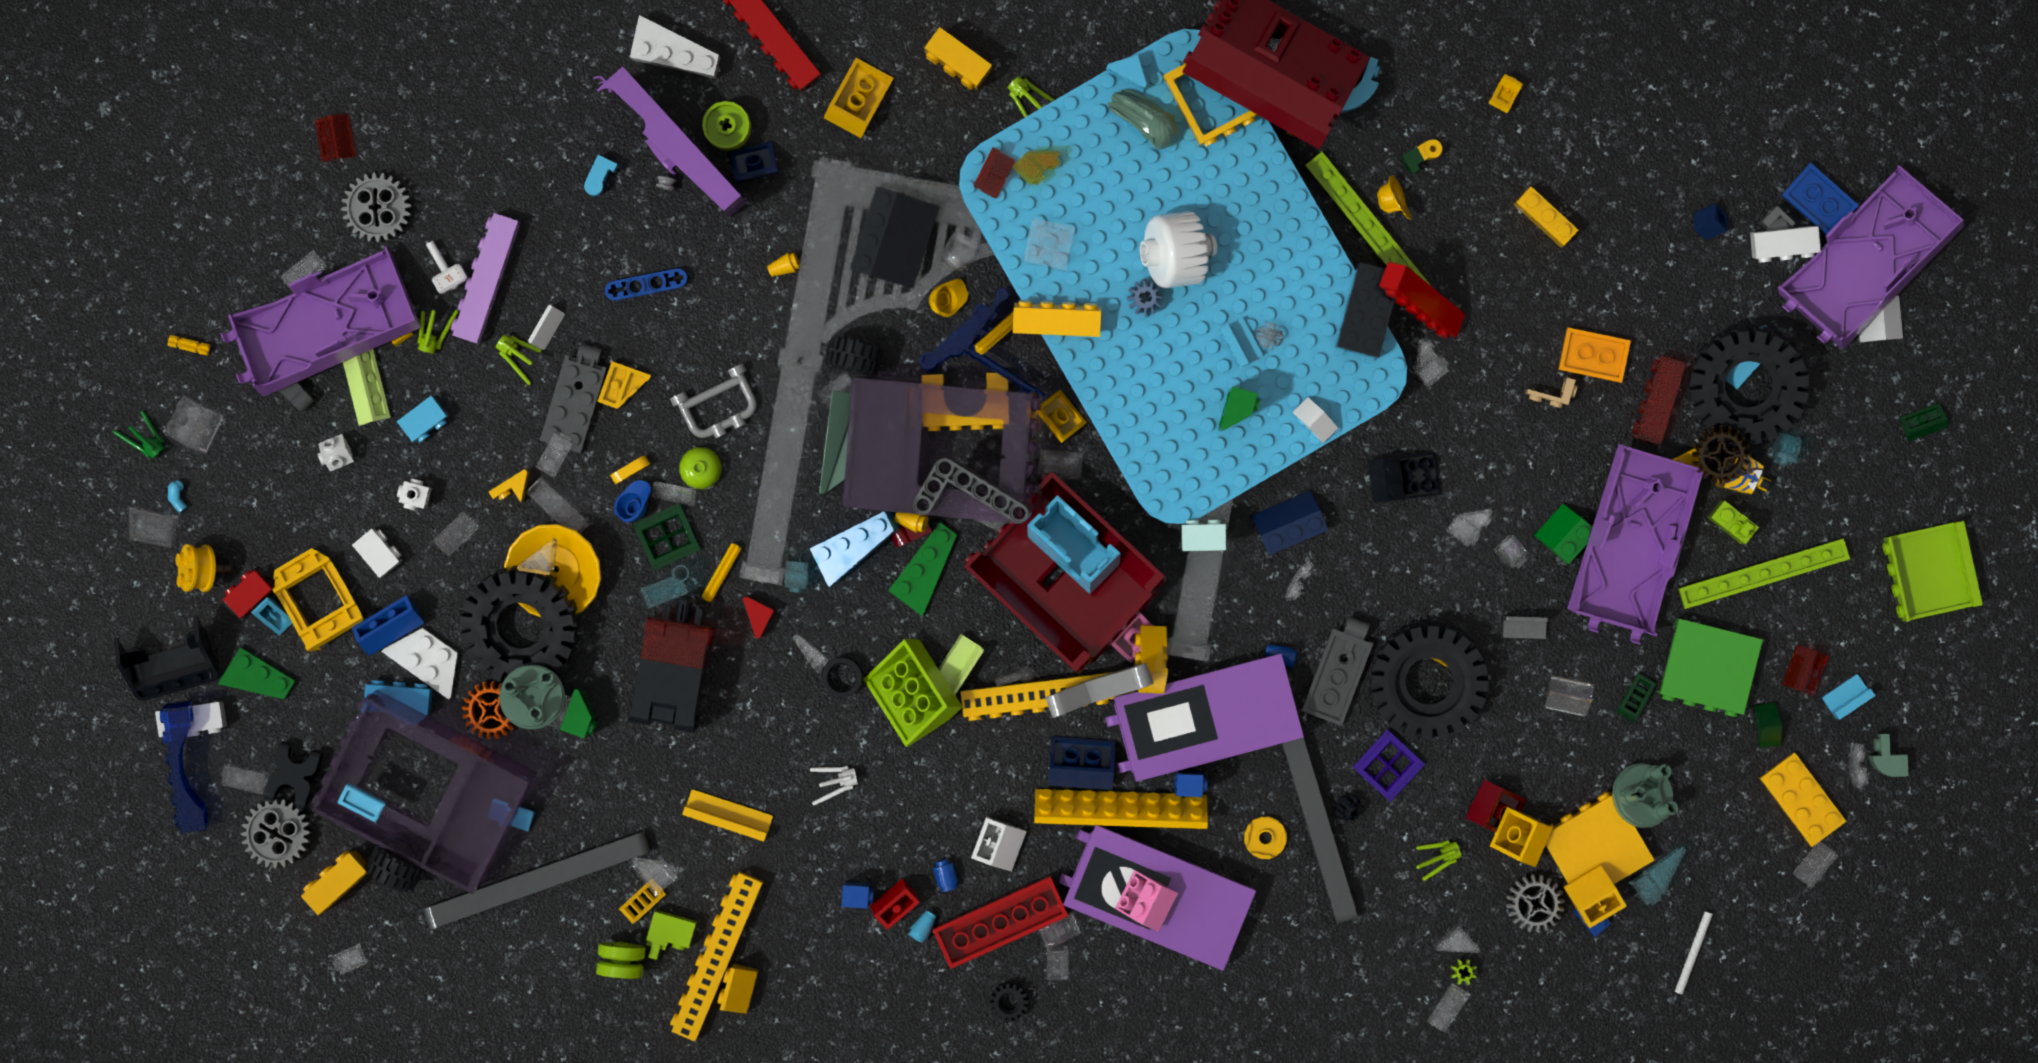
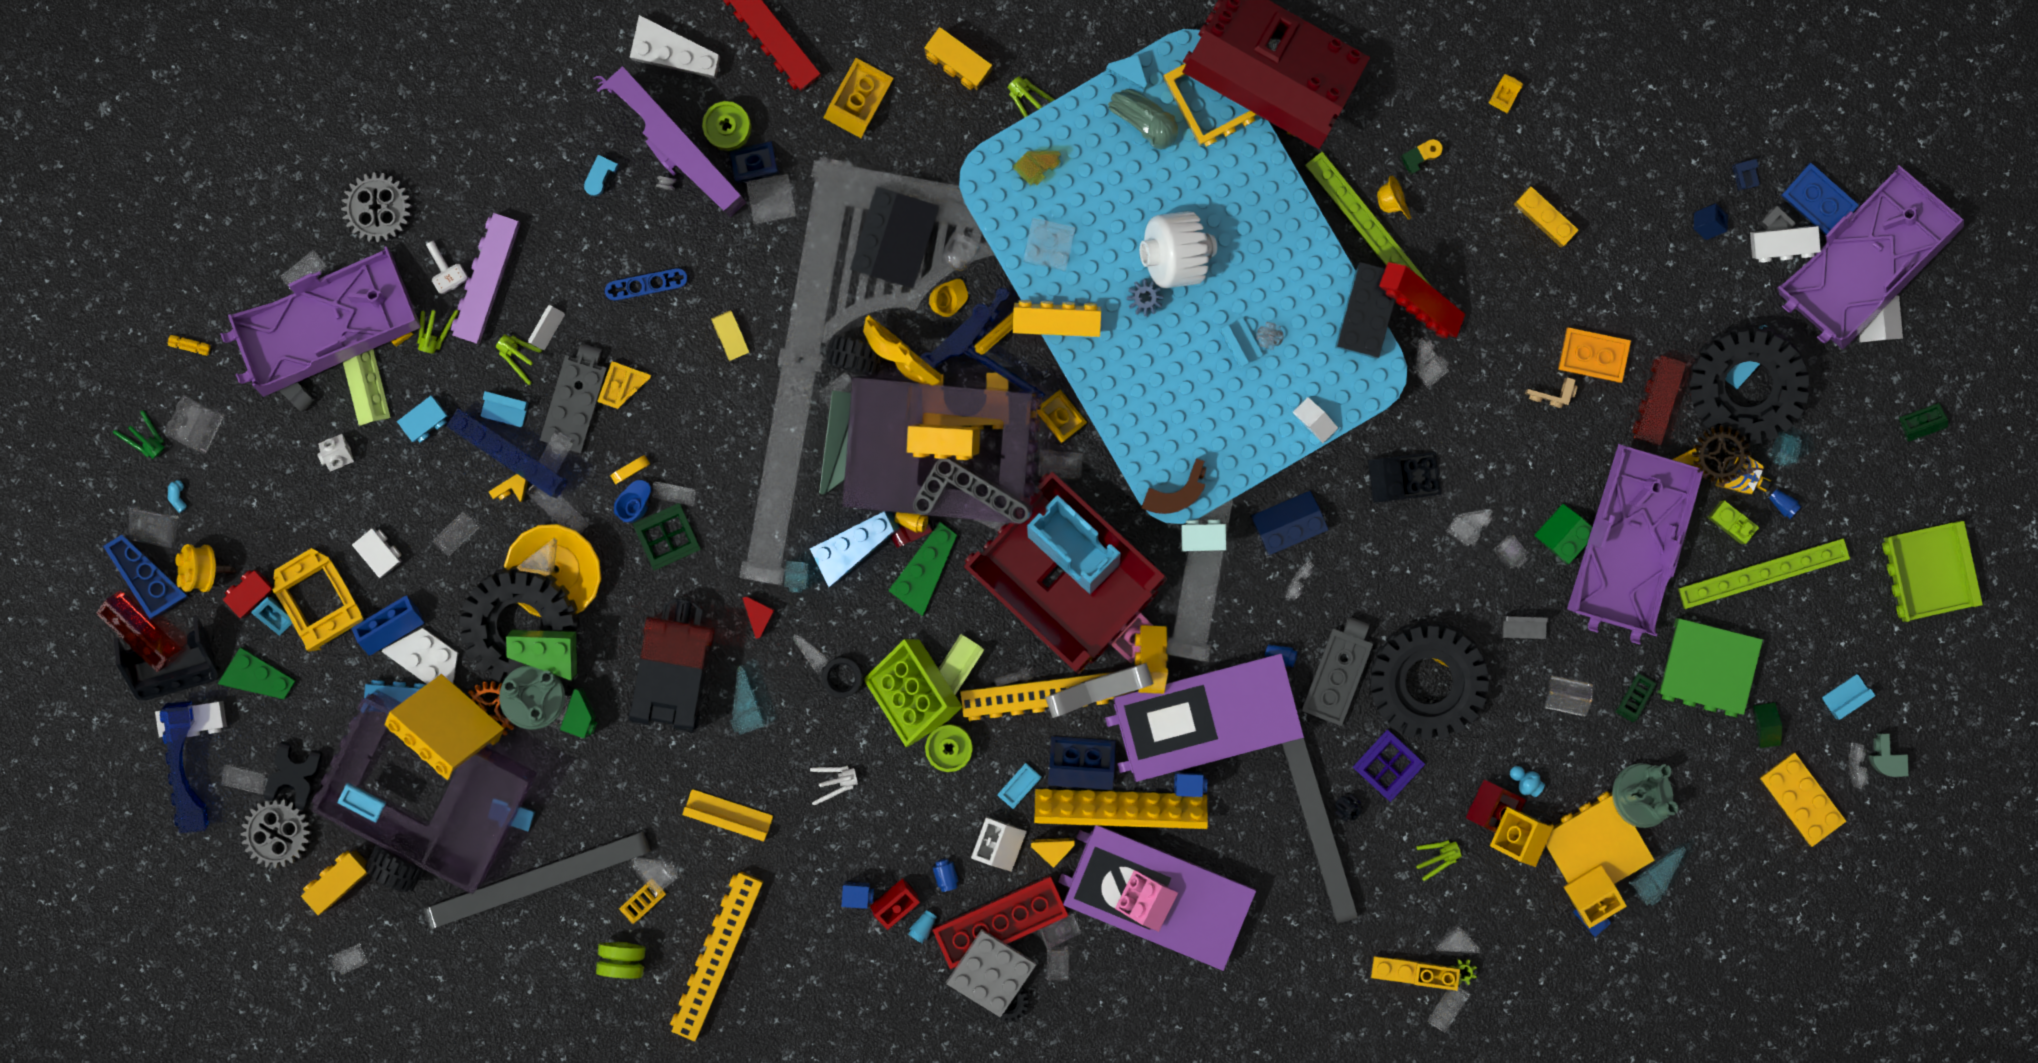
clear red panel [315,115,355,162] -> none
white brick [397,478,432,511] -> none
clear light blue hinge [640,564,691,609] -> none
lime hinge [646,910,697,960] -> none
light grey bar [670,363,757,439] -> none
lime cylinder [679,447,722,489] -> none
yellow axle [702,543,741,602] -> none
yellow slope [717,963,759,1014] -> none
yellow cone [767,252,801,277] -> none
clear red panel [973,147,1015,199] -> none
green slope [1218,386,1260,432] -> none
yellow tile [1244,816,1287,859] -> none
medium azure arch [1340,57,1380,113] -> none
light grey gear [1506,874,1565,933] -> none
white bar [1675,911,1713,995] -> none
clear red panel [1783,645,1829,696] -> none
clear slope [1792,841,1838,888] -> none
none -> clear red brick [96,590,182,672]
none -> blue wedge [103,535,189,620]
none -> yellow panel [384,674,504,780]
none -> clear blue arch [447,408,568,499]
none -> medium azure panel [481,391,529,427]
none -> bright green wedge [506,630,577,680]
none -> light yellow slope [711,310,749,361]
none -> clear light blue slope [730,665,765,735]
none -> clear plate [746,174,797,225]
none -> yellow wedge [863,315,942,386]
none -> yellow brick [907,424,980,460]
none -> lime wheel [925,724,973,772]
none -> light grey plate [946,929,1036,1017]
none -> medium azure tile [997,763,1041,809]
none -> yellow slope [1031,838,1074,868]
none -> reddish brown arch [1141,458,1207,514]
none -> yellow slope [1371,956,1460,991]
none -> medium azure animal [1510,766,1545,797]
none -> dark blue panel [1732,159,1760,191]
none -> blue cone [1769,489,1802,519]

